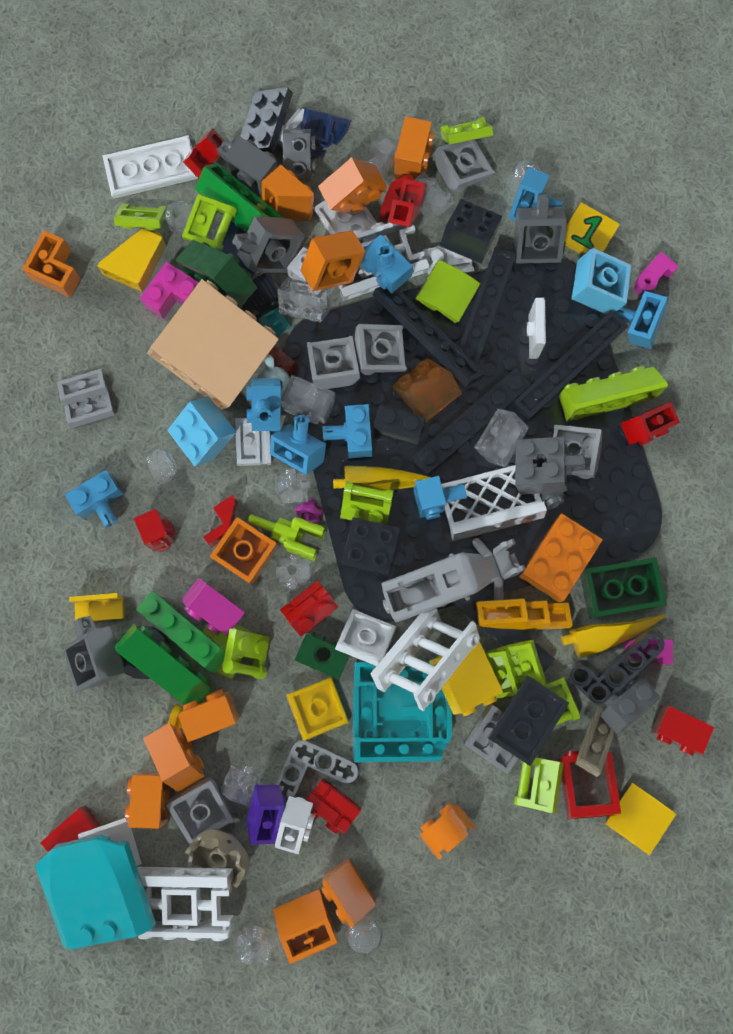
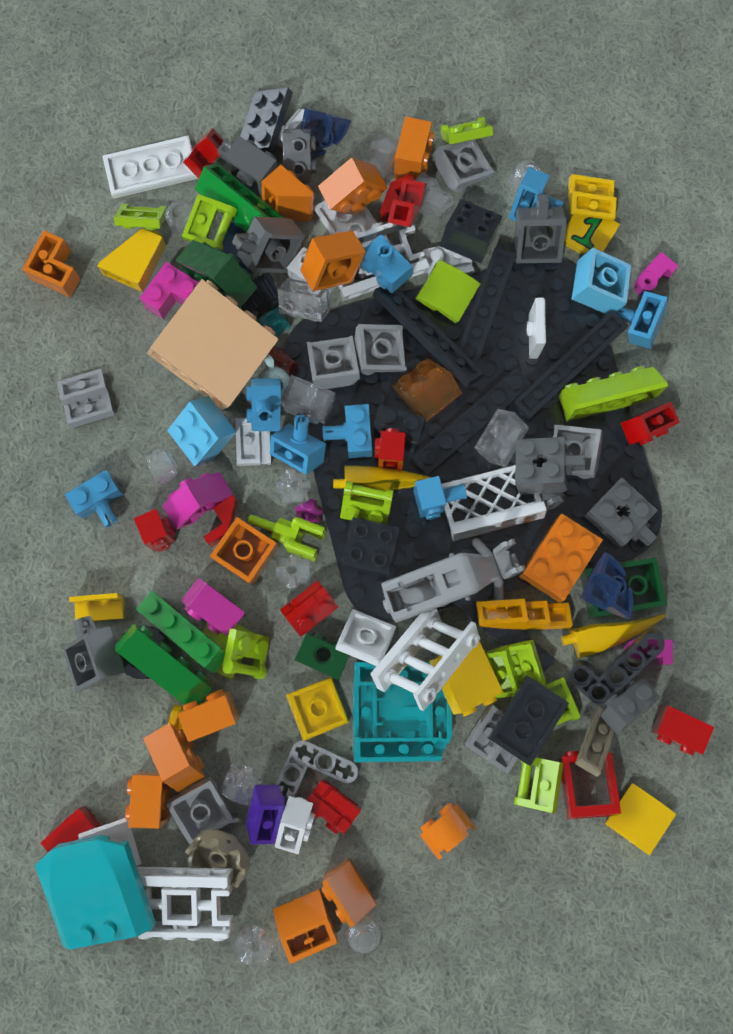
none -> dark pink brick [162,472,234,530]
none -> red brick [375,428,405,470]
none -> yellow slope [568,174,617,220]
none -> dark blue brick [581,552,633,619]
none -> dark grey hinge [584,478,658,548]

